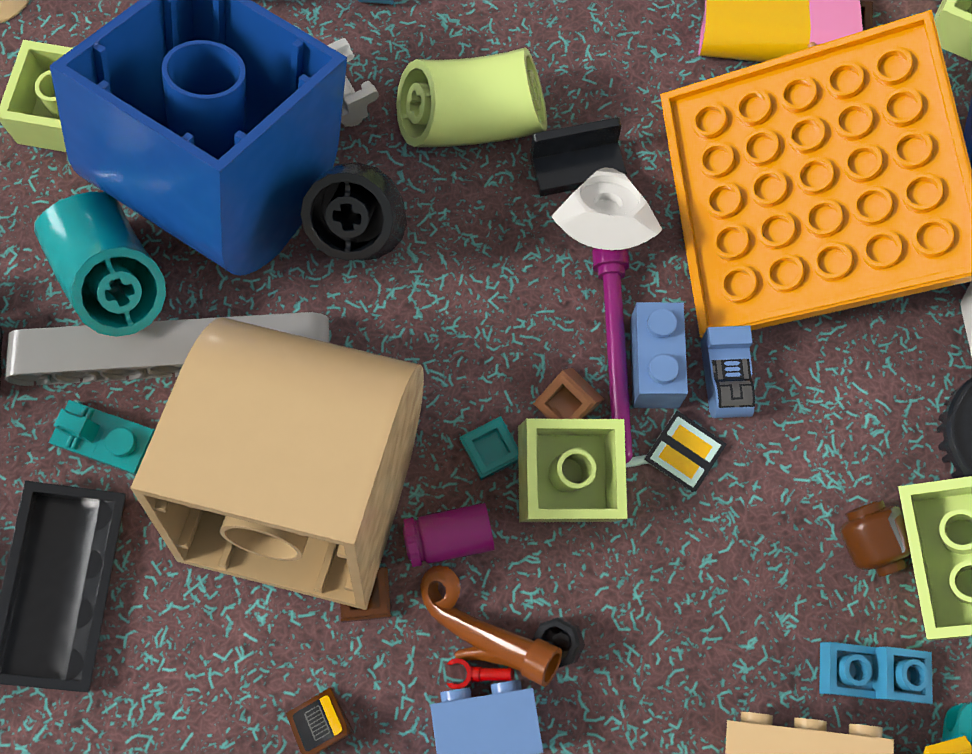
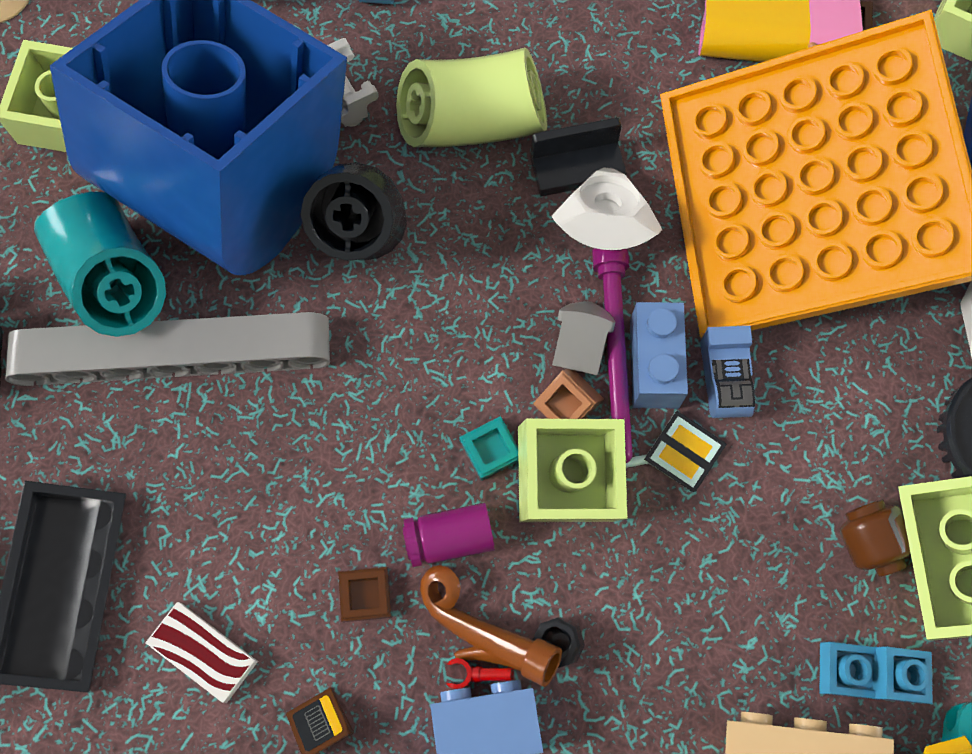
teal hinge [48,400,155,475] -> none
tan brick [131,317,424,610] -> none
none -> tile [146,602,258,703]
none -> light grey tile [552,301,615,376]

